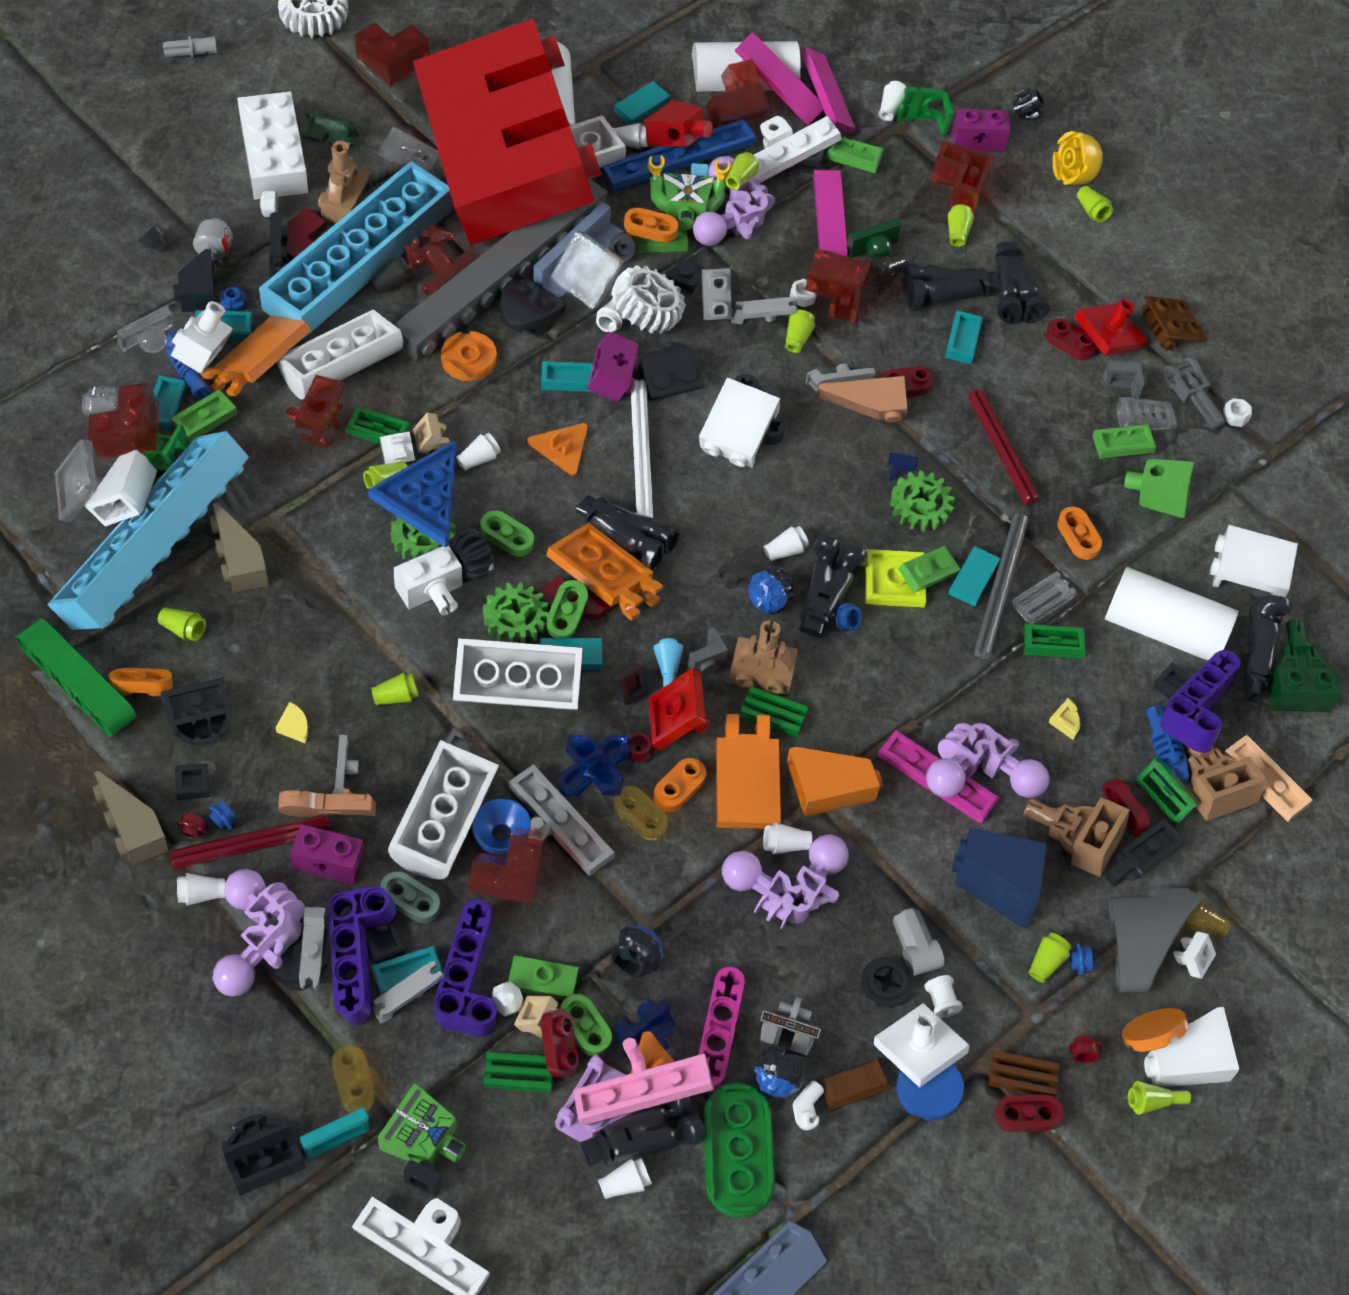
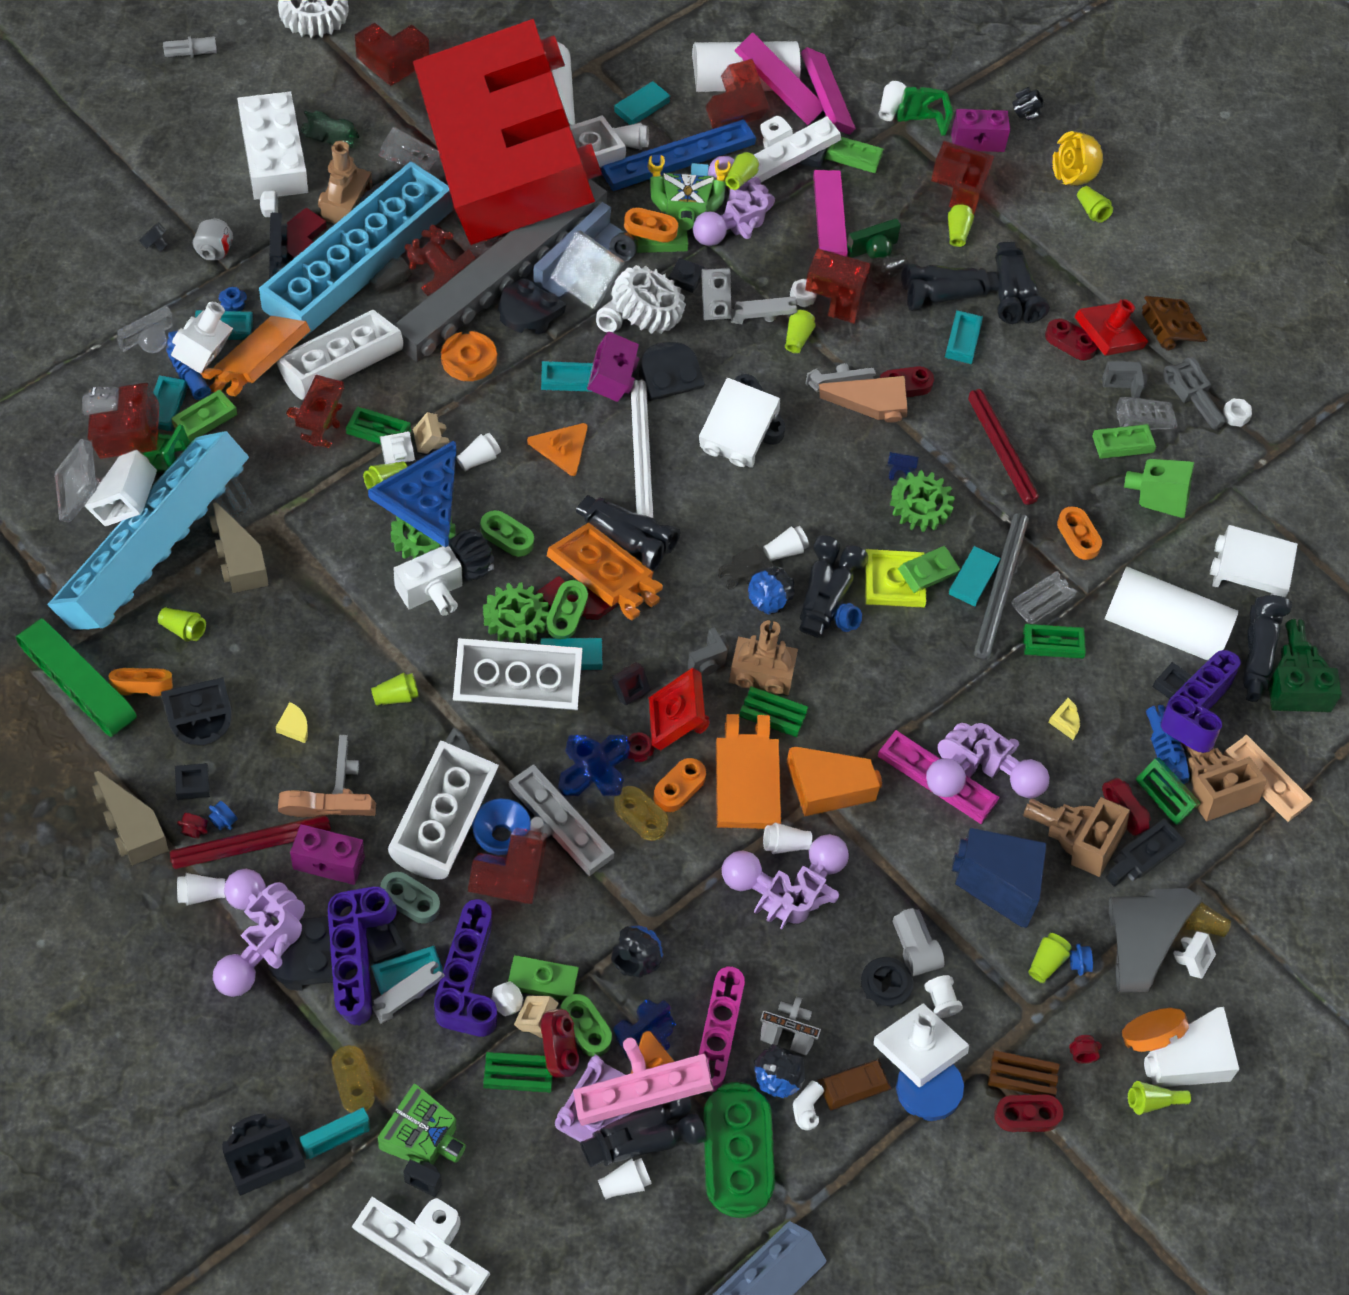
black slope [173,249,216,312] -> none
light grey piece [299,907,325,990] -> none
red torso [644,100,713,147] -> none
medium azure cone [653,638,684,687] -> none

